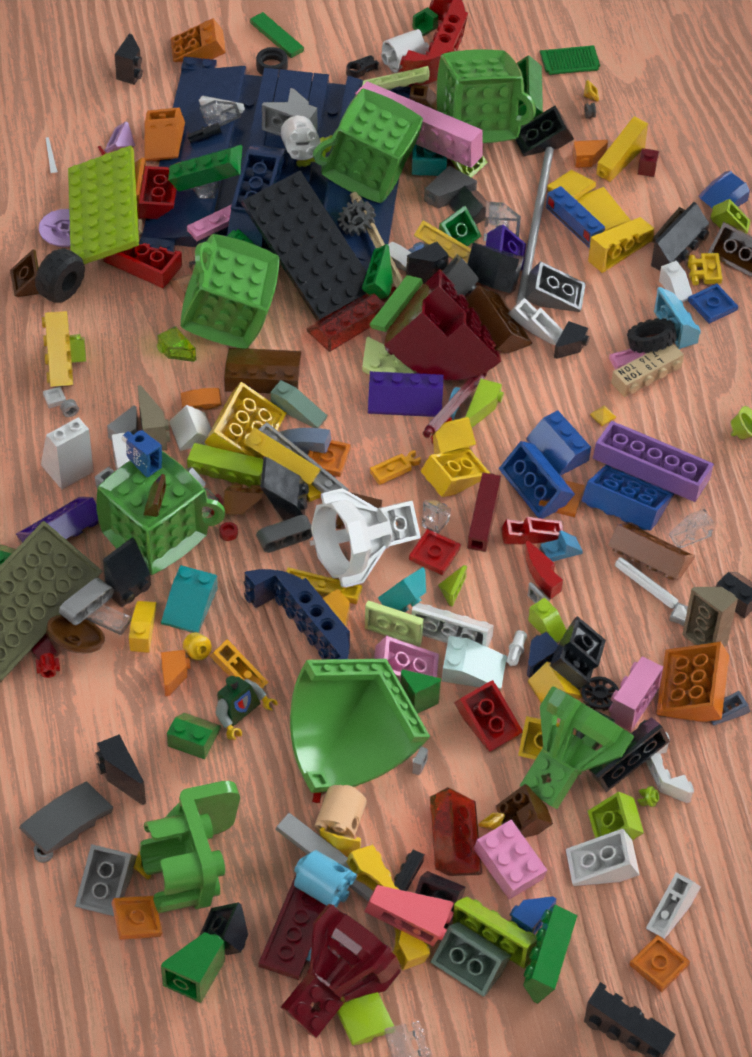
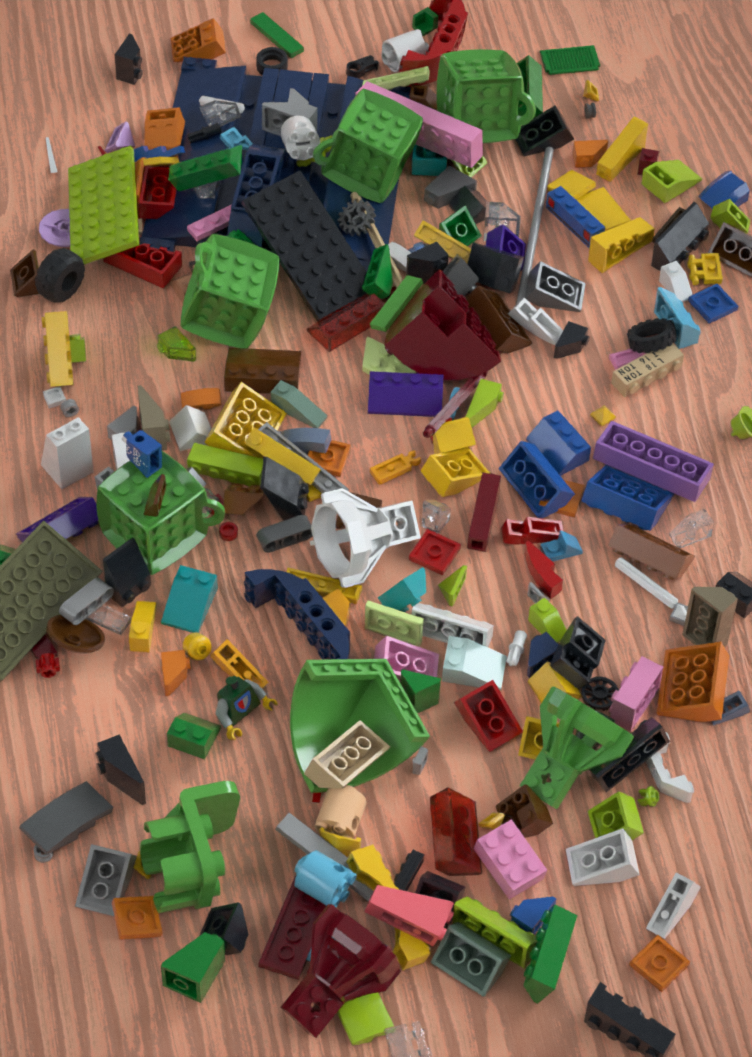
none -> blue slope [133,146,186,162]
none -> yellow tile [143,156,179,167]
none -> medium azure slope [220,127,253,150]
none -> tan slope [304,720,390,789]
none -> lime slope [641,160,702,203]

